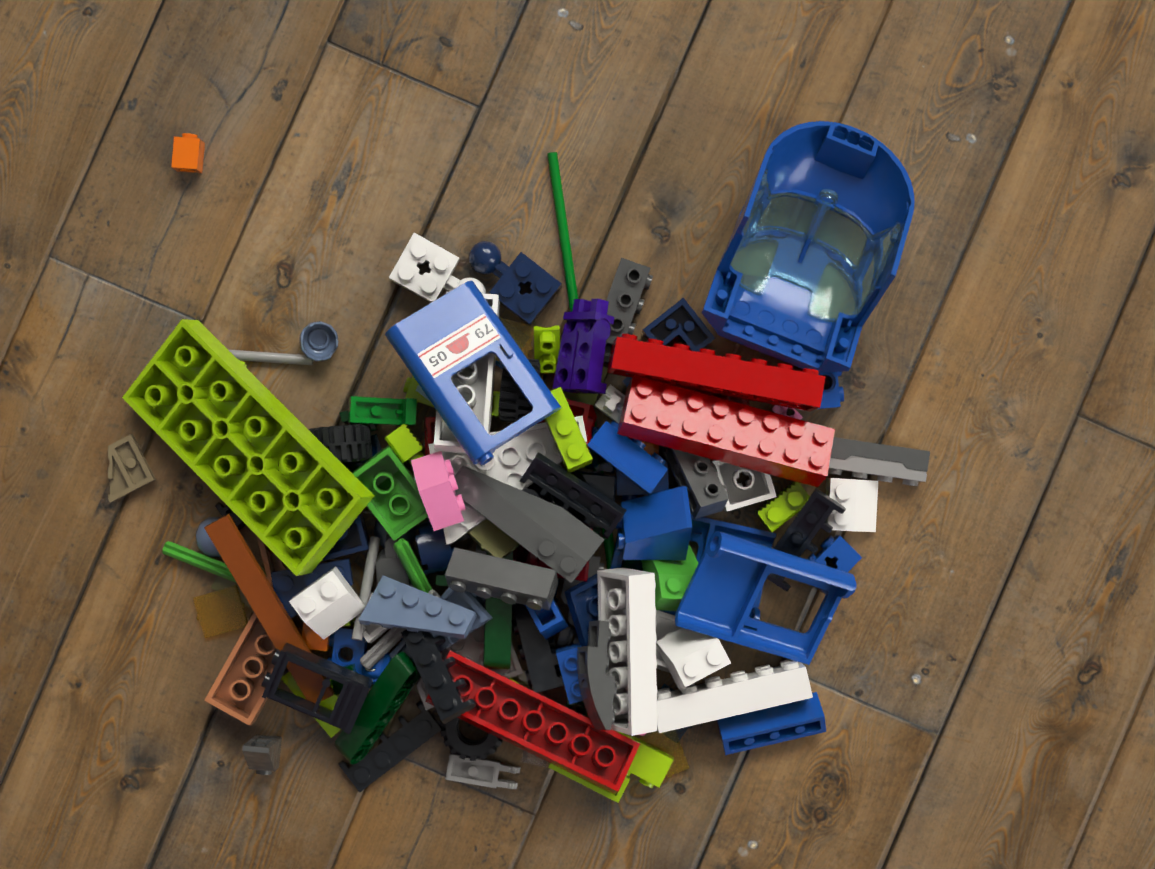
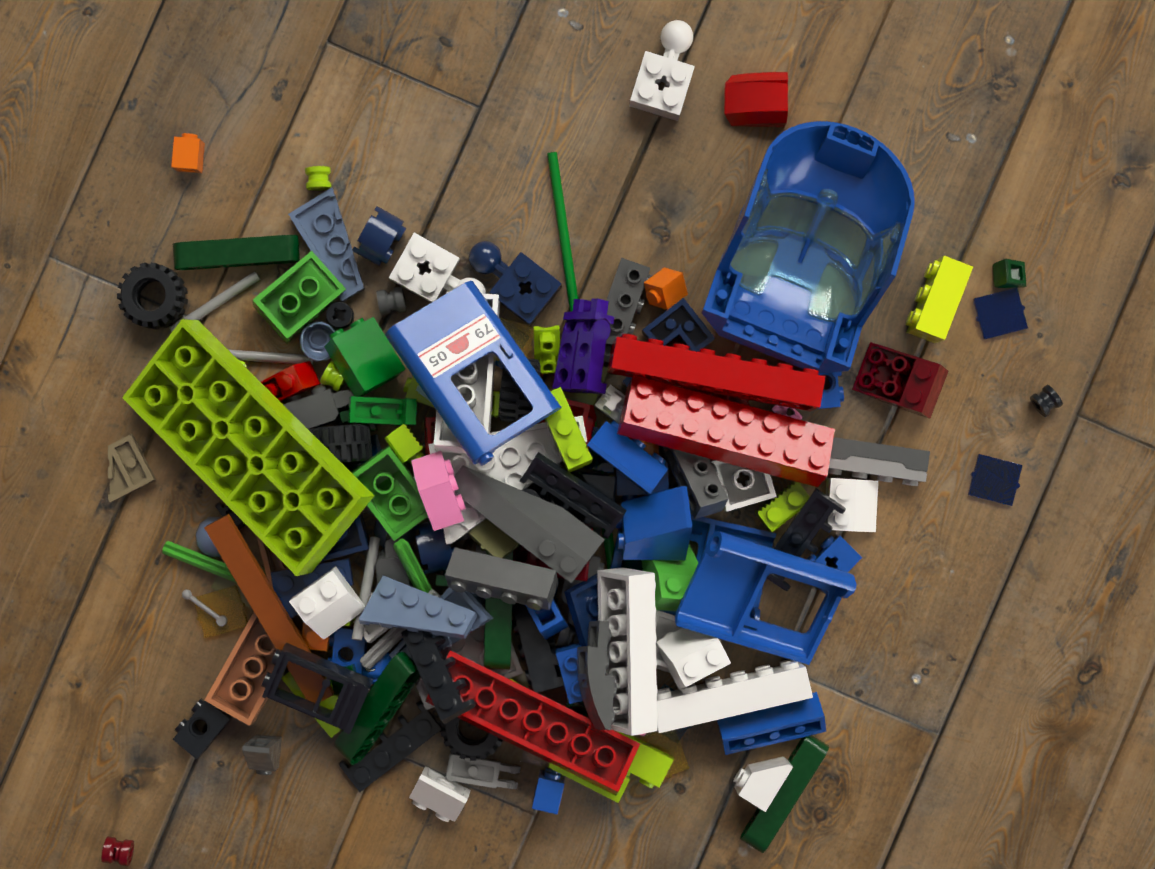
none -> dark red wheel [101,836,134,866]
none -> black tyre [117,262,188,330]
none -> light grey bar [169,271,261,332]
none -> dark green beam [173,235,300,270]
none -> black brick [173,698,233,759]
none -> light grey hinge [182,589,228,626]
none -> bright green slope [252,251,346,344]
none -> red slope [261,361,320,403]
none -> dark grey hinge [283,386,354,430]
none -> sand blue wing [288,187,365,302]
none -> lime wheel [305,166,332,191]
none -> lime wheel [320,361,346,392]
none -> green brick [324,317,406,397]
none -> black wheel [326,302,354,329]
none -> dark blue brick [352,206,406,266]
none -> dark grey wheel [376,286,407,316]
none -> white slope [409,766,471,822]
none -> blue brick [532,767,565,815]
none -> white brick [629,20,695,121]
none -> orange brick [644,267,688,310]
none -> red slope [724,72,788,127]
none -> white slope [734,756,793,812]
none -> dark green beam [740,735,829,853]
none -> dark red slope [852,342,949,419]
none -> neon yellow brick [905,256,973,343]
none -> clear blue piece [968,454,1023,506]
none -> clear blue piece [973,288,1028,340]
none -> dark green slope [993,259,1027,288]
none -> black wheel [1030,385,1063,417]

